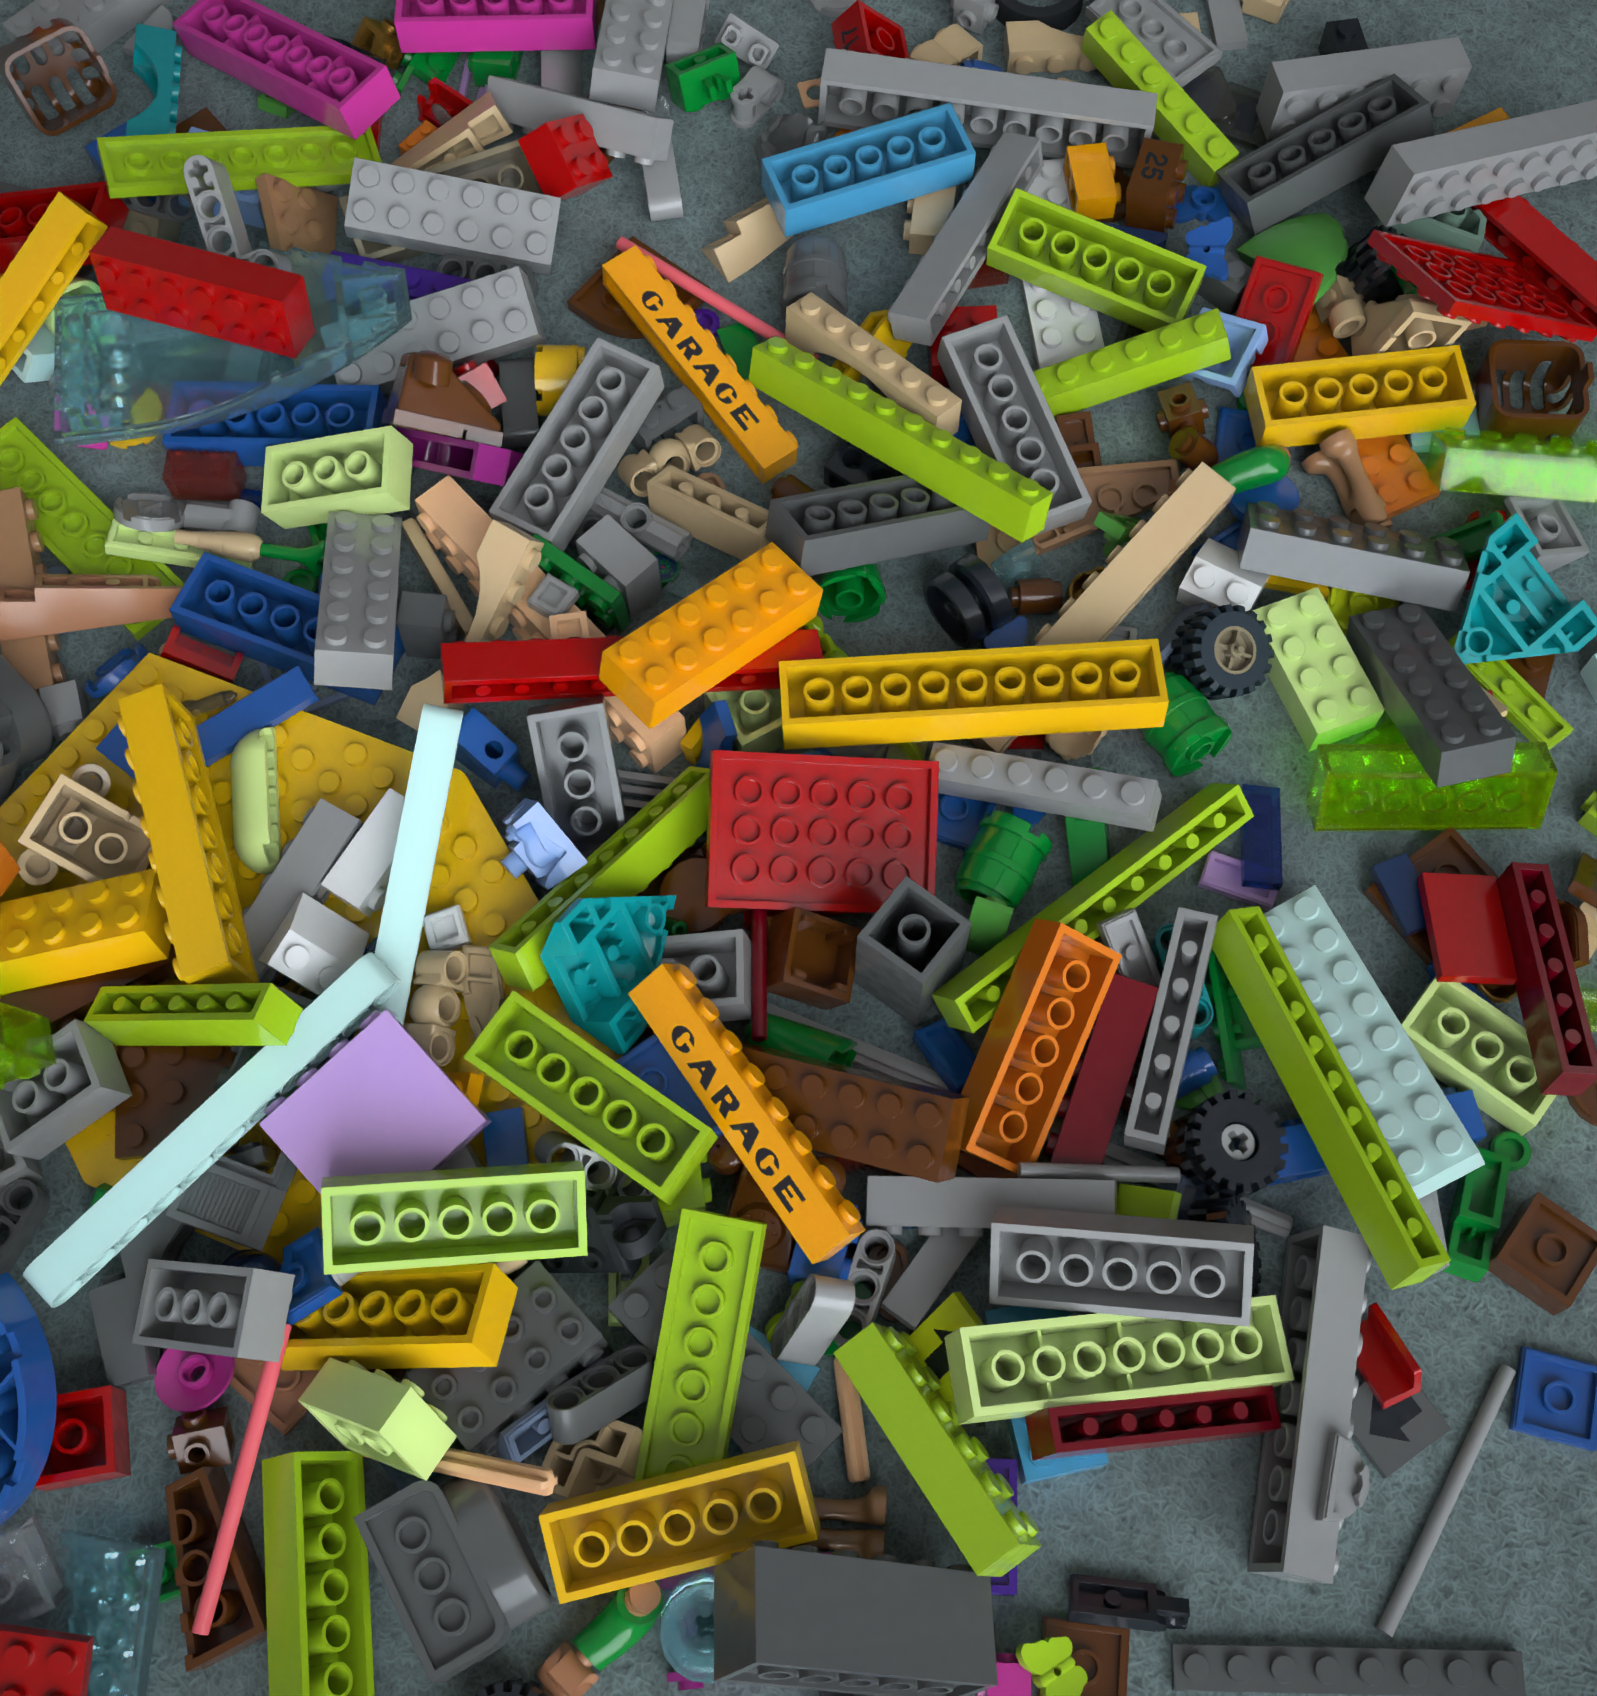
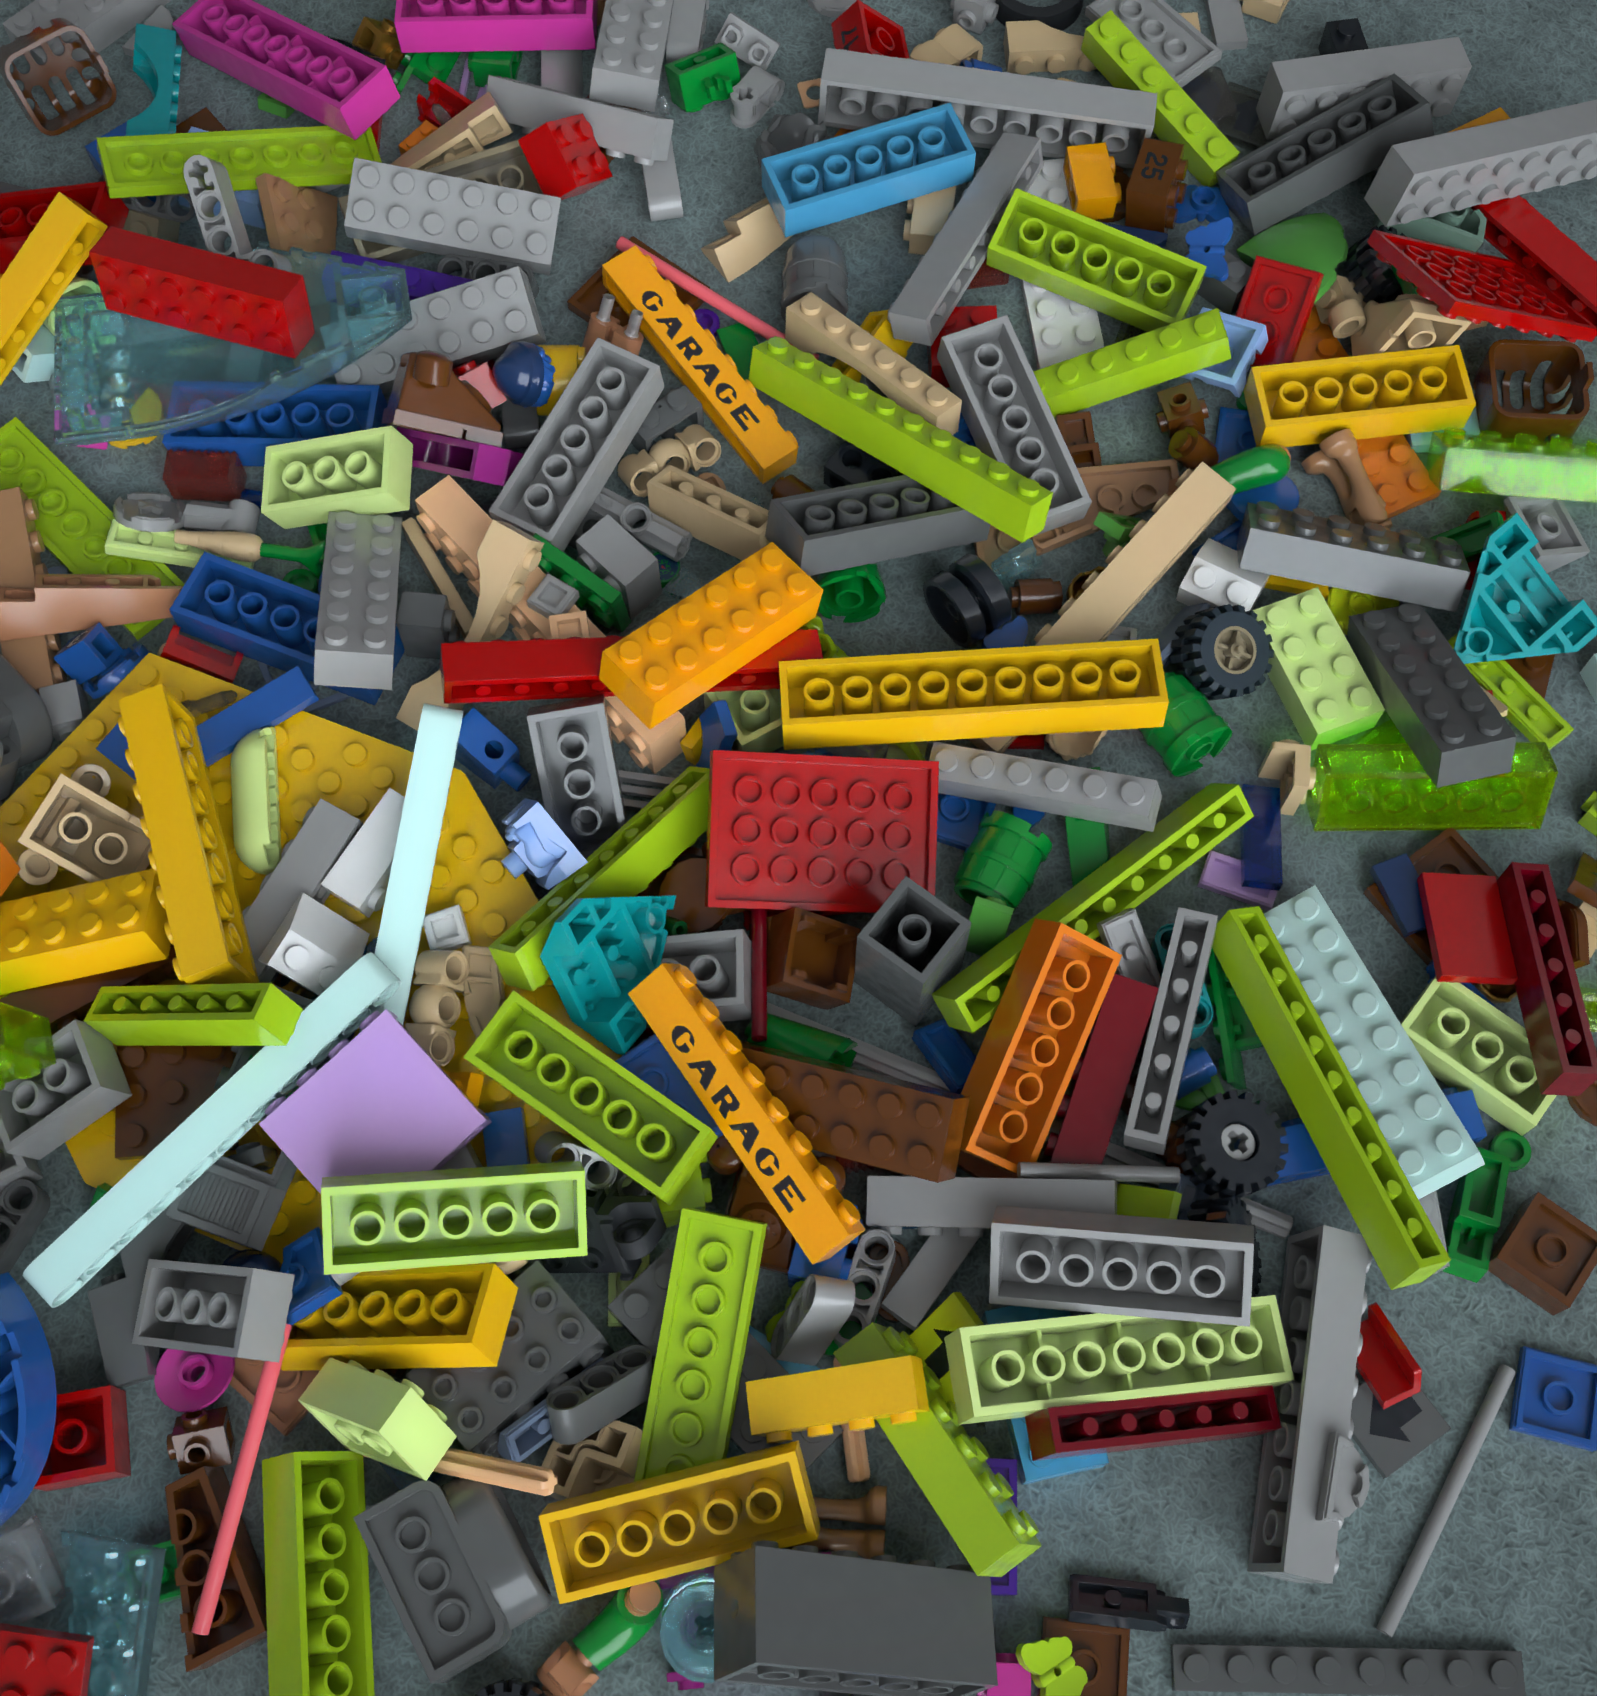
none -> blue brick [53,622,124,685]
none -> dark blue hair [492,341,555,407]
none -> nougat piece [582,293,644,356]
none -> yellow brick [745,1355,929,1444]
none -> tan bracket [1258,739,1316,816]

